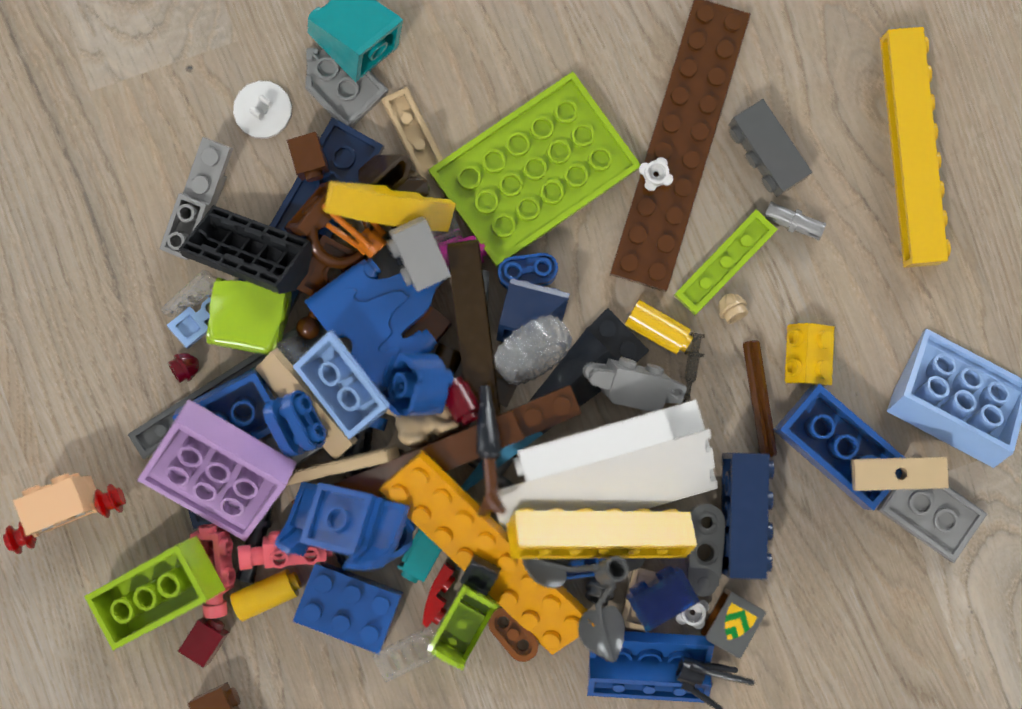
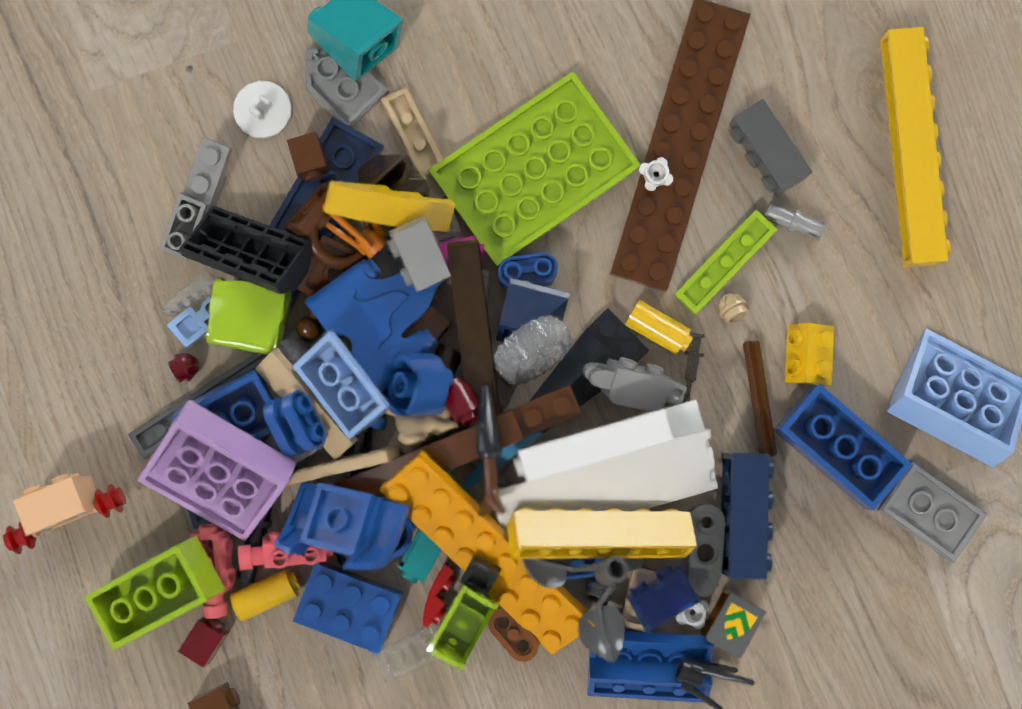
tan tile [851,457,949,491] -> none

